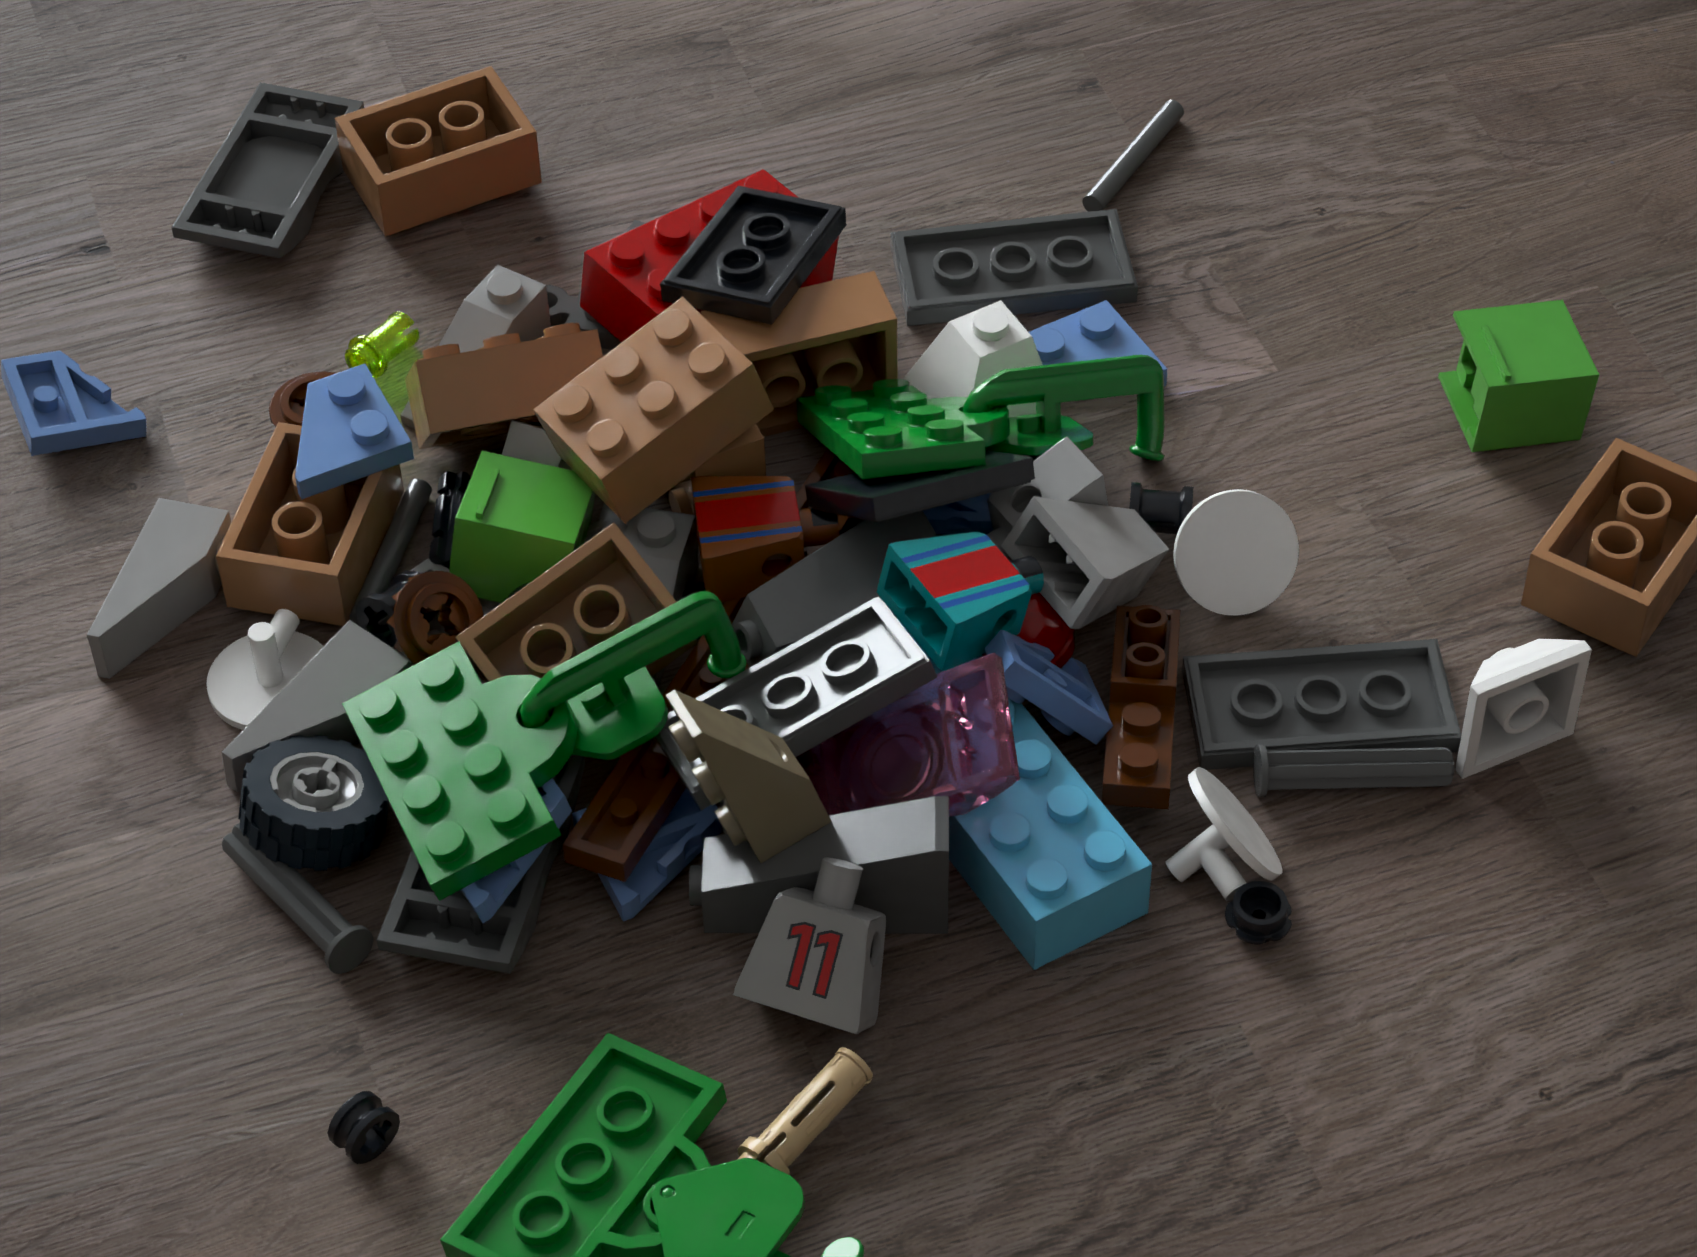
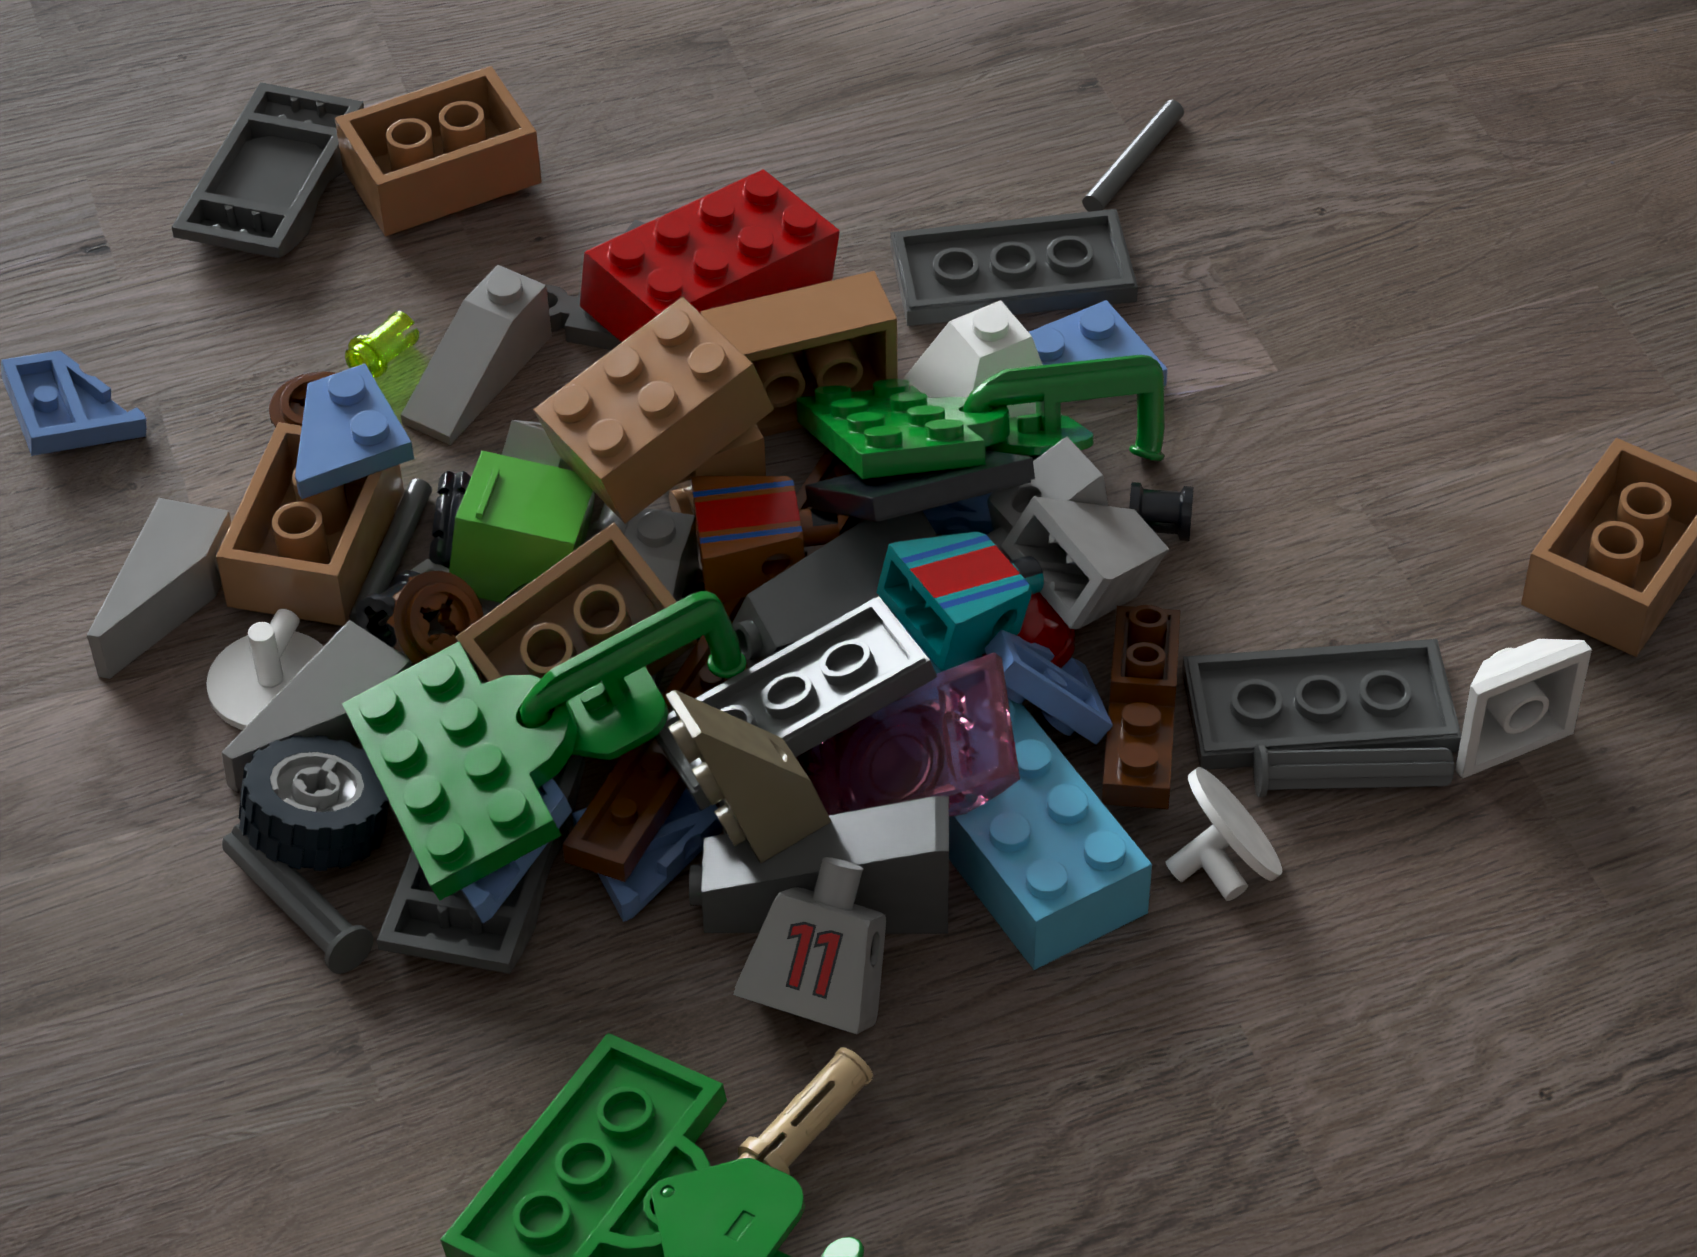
black bush [328,1091,400,1164] -> none
medium nougat brick [405,323,603,450] -> none
black tile [660,186,847,325] -> none
white shield [1173,489,1299,616] -> none
black plate [1225,881,1292,945] -> none
bright green piece [1438,300,1599,452] -> none

